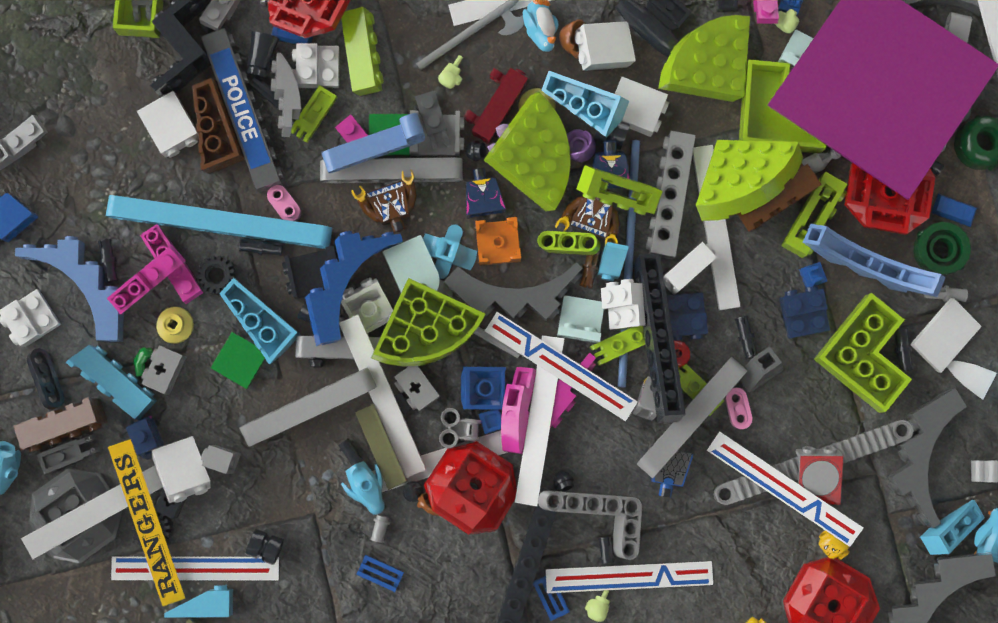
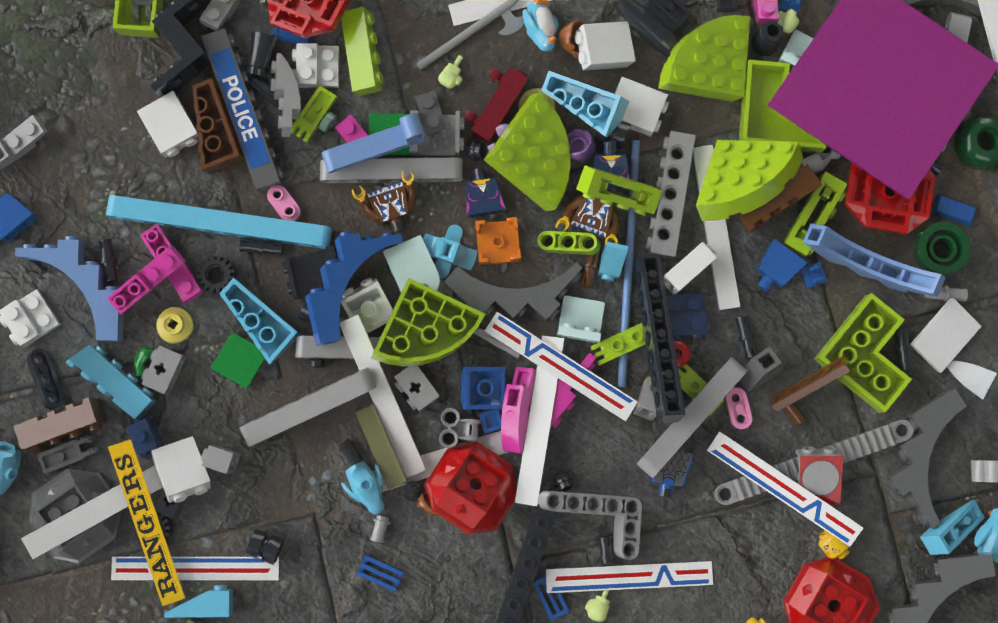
white plate [601,279,645,330] -> none
dark blue plate [779,286,830,339] -> none
none -> sand green tile [319,112,337,133]
none -> black plant [751,21,783,56]
none -> blue torso [756,239,807,292]
none -> reddish brown piece [772,355,850,425]

